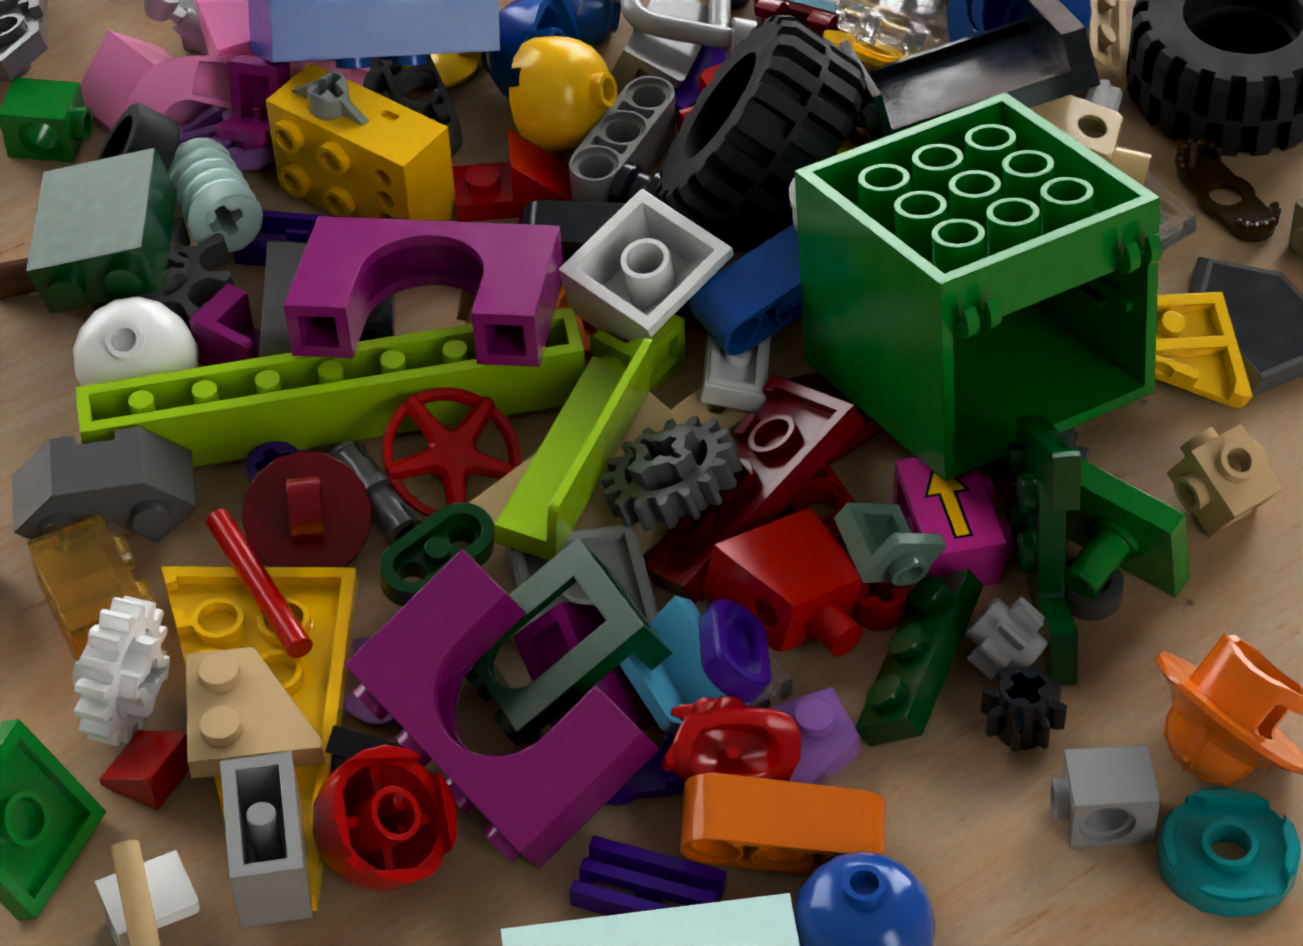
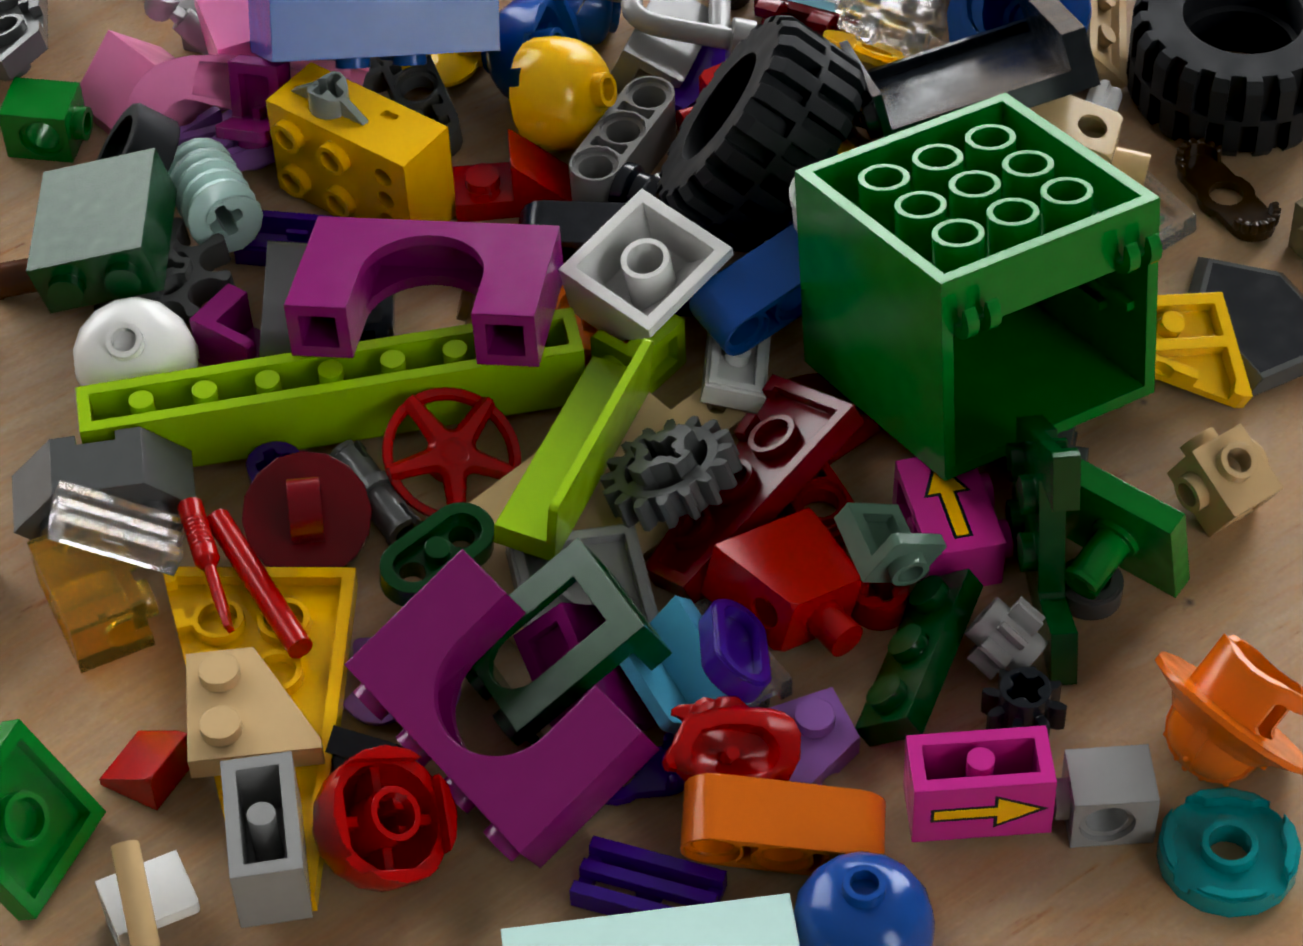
white gear [72,595,170,747] -> none
none -> clear tile [48,480,184,576]
none -> red piece [177,497,235,633]
none -> dark pink brick [903,725,1057,842]

